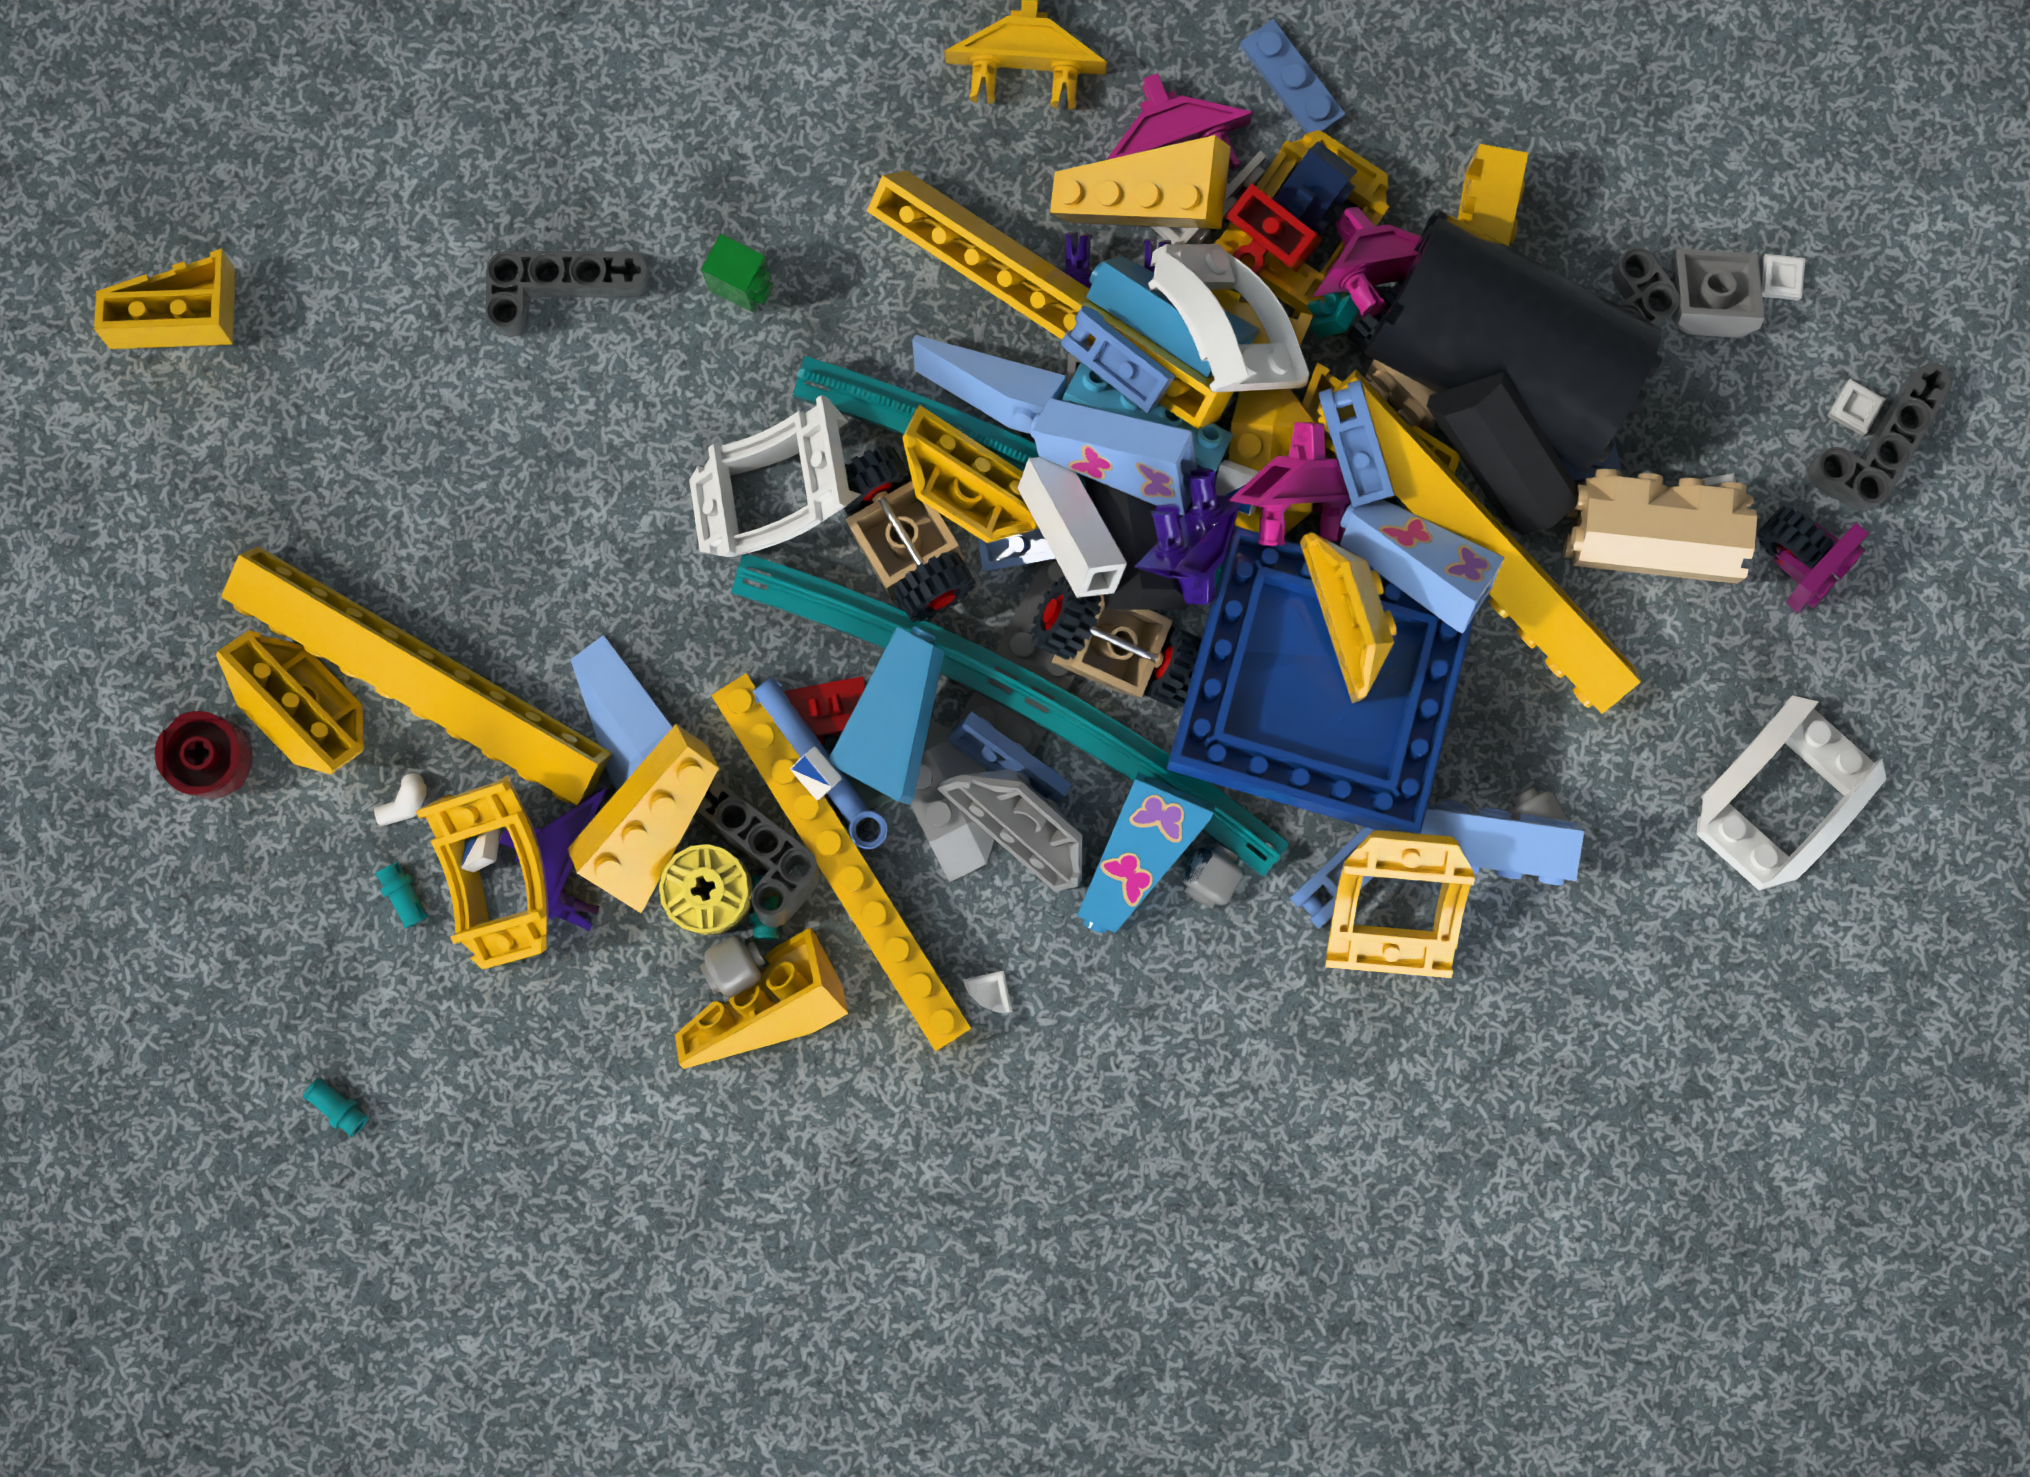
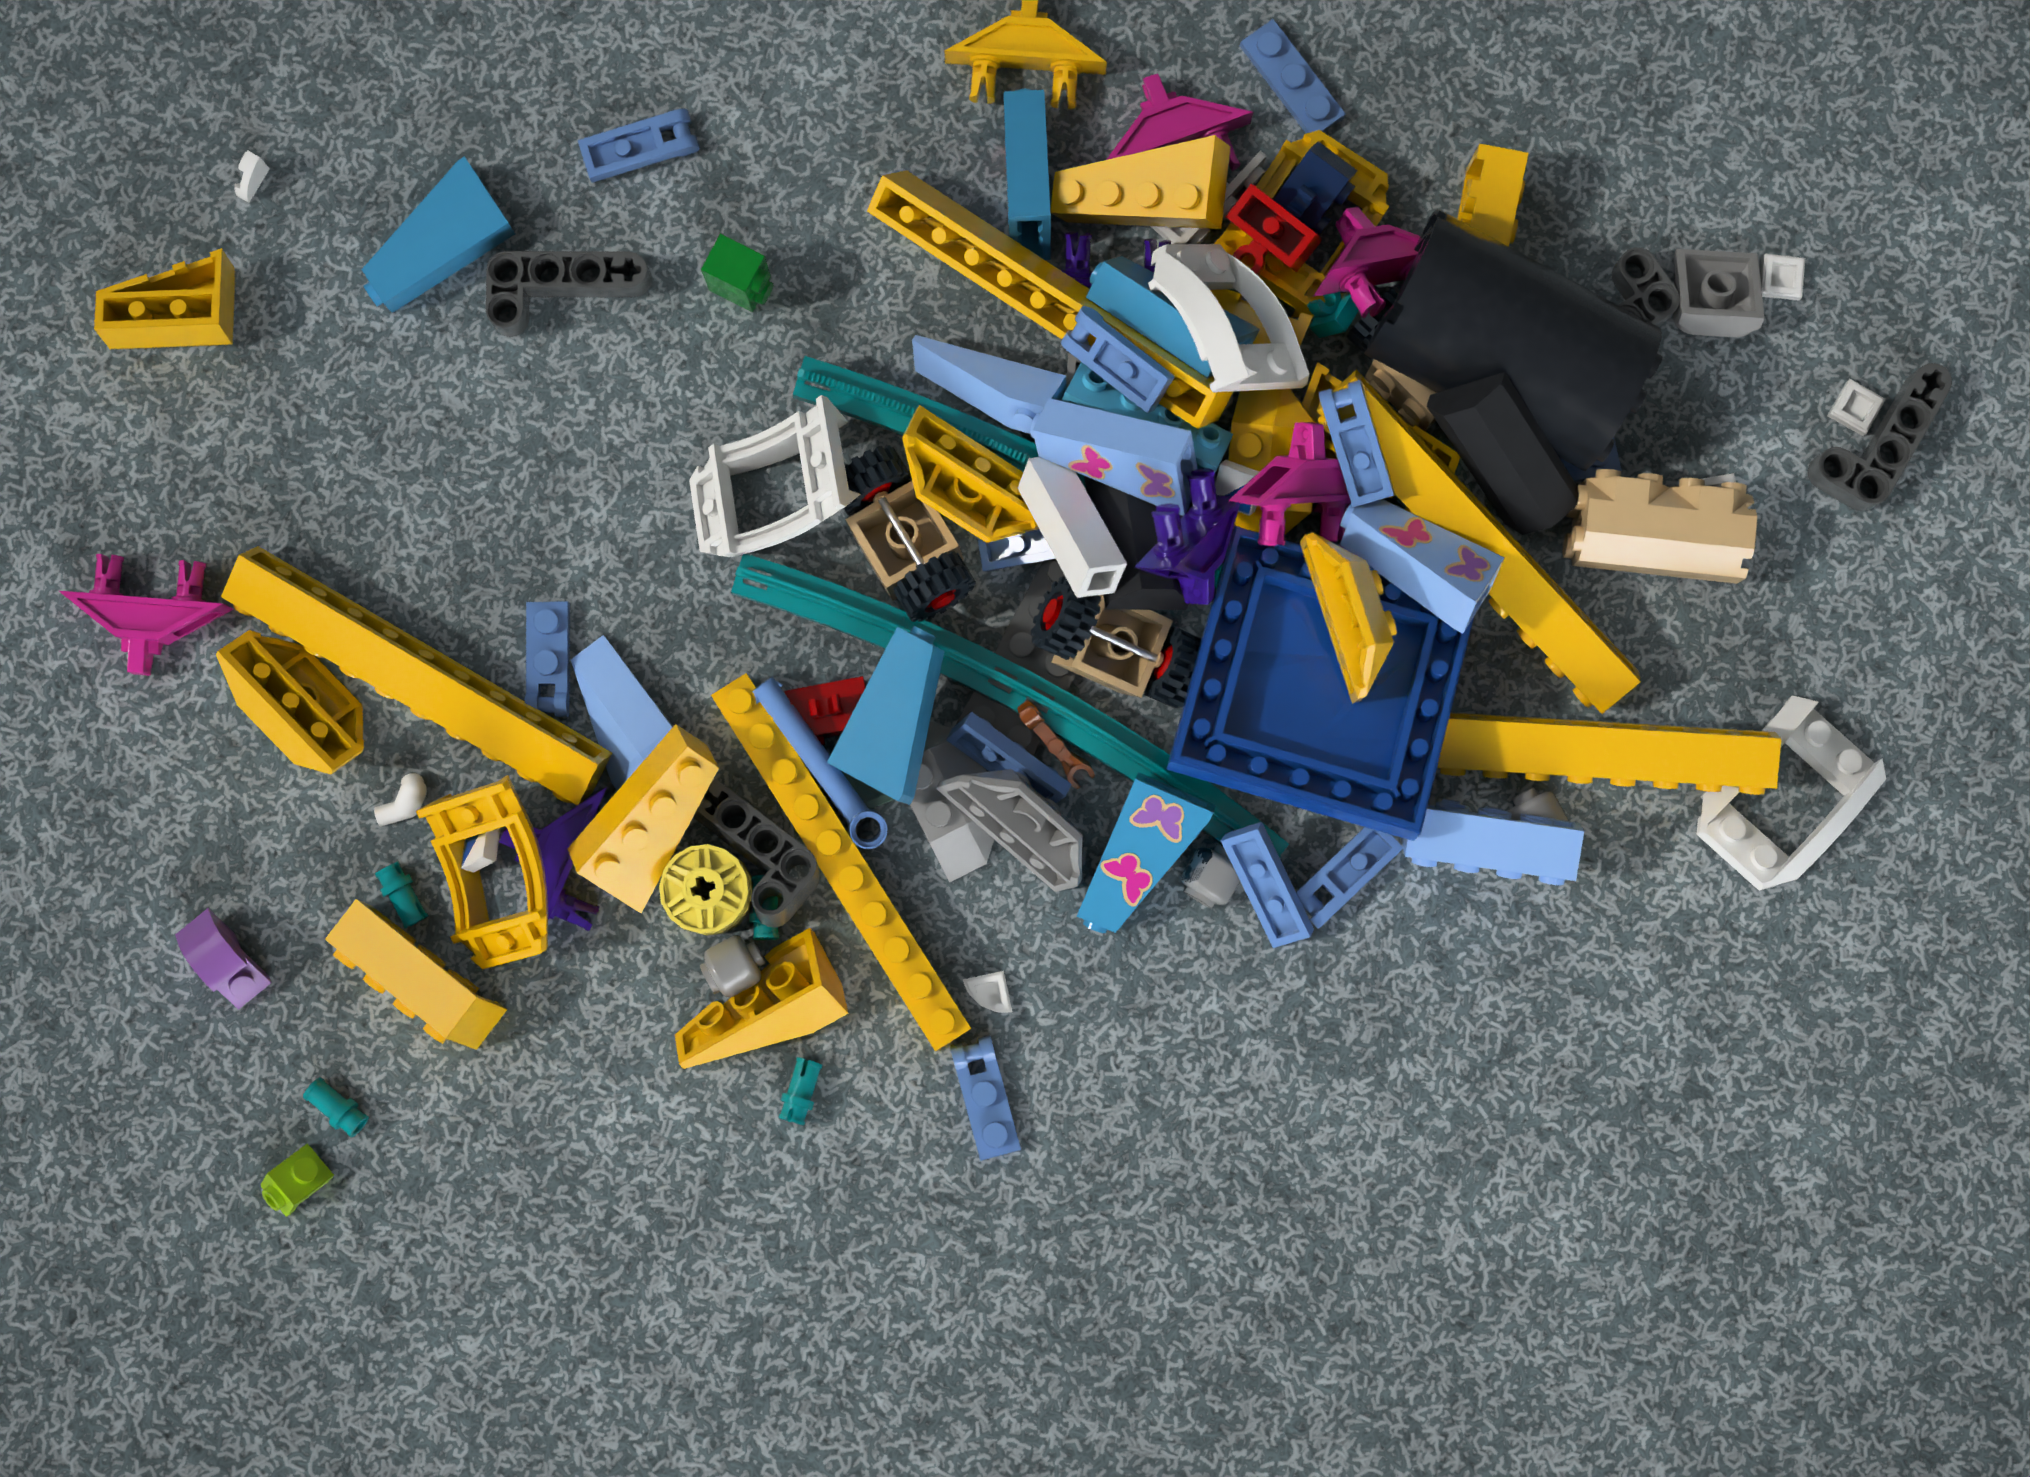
dark red brick [154,711,253,799] -> none
white tile [790,746,842,801] -> none
yellow wedge [1325,830,1475,978] -> none
plate [1757,506,1869,613] -> none
none -> dark pink connector [58,554,234,676]
none -> medium lavender brick [175,908,271,1010]
none -> white tile [234,150,270,203]
none -> lime bracket [261,1143,334,1217]
none -> yellow wedge [325,899,507,1050]
none -> dark azure slope [362,156,515,313]
none -> medium blue plate [525,601,570,717]
none -> medium blue plate [577,109,700,183]
none -> teal pin [778,1057,823,1126]
none -> medium blue plate [950,1035,1021,1161]
none -> dark azure slope [1003,89,1051,260]
none -> dark orange piece [1017,700,1095,789]
none -> medium blue plate [1221,822,1314,948]
none -> yellow brick [1437,712,1781,795]

